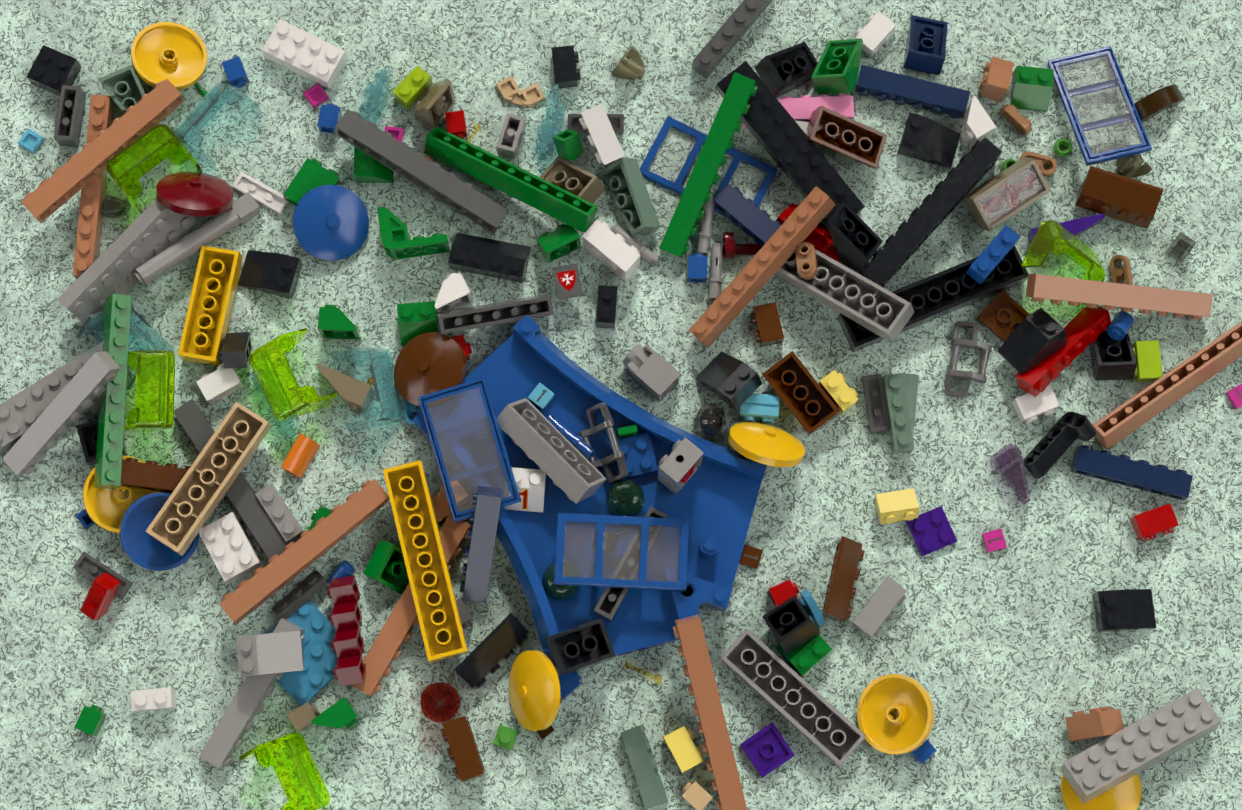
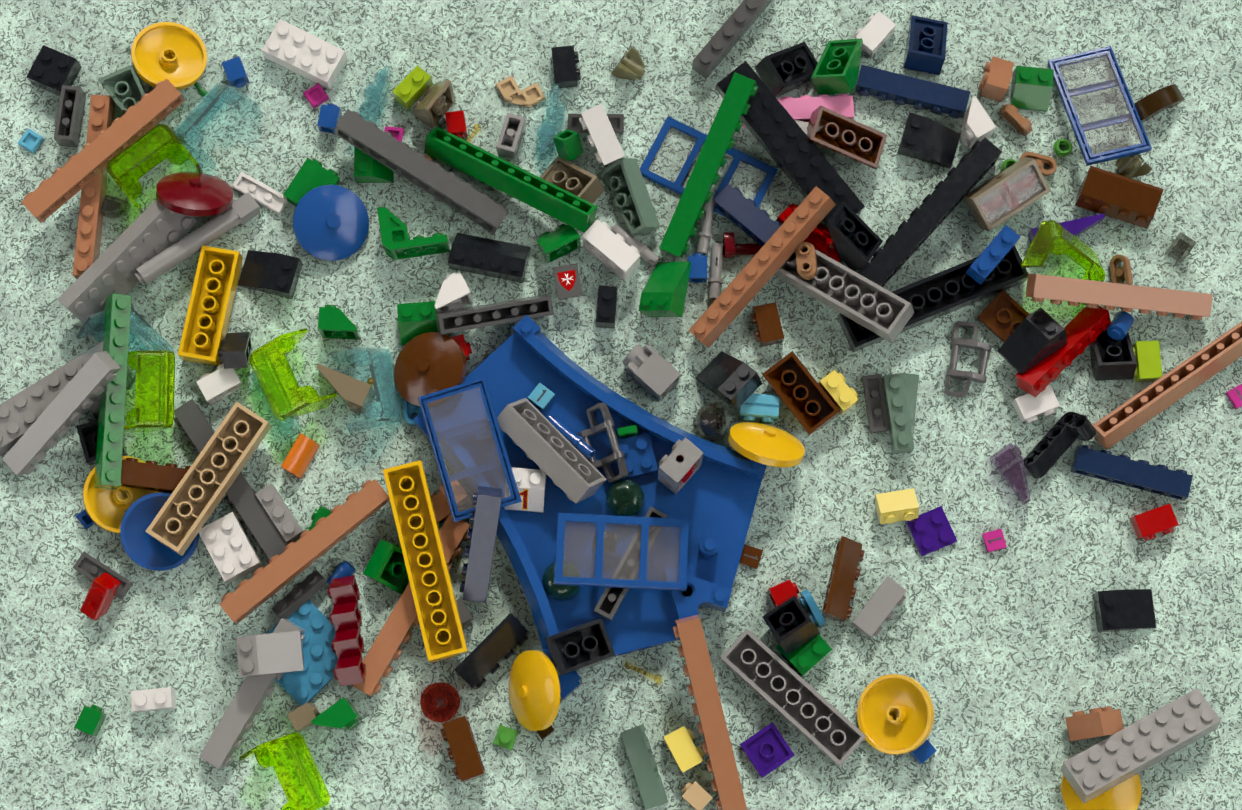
none -> green slope [638,262,691,317]

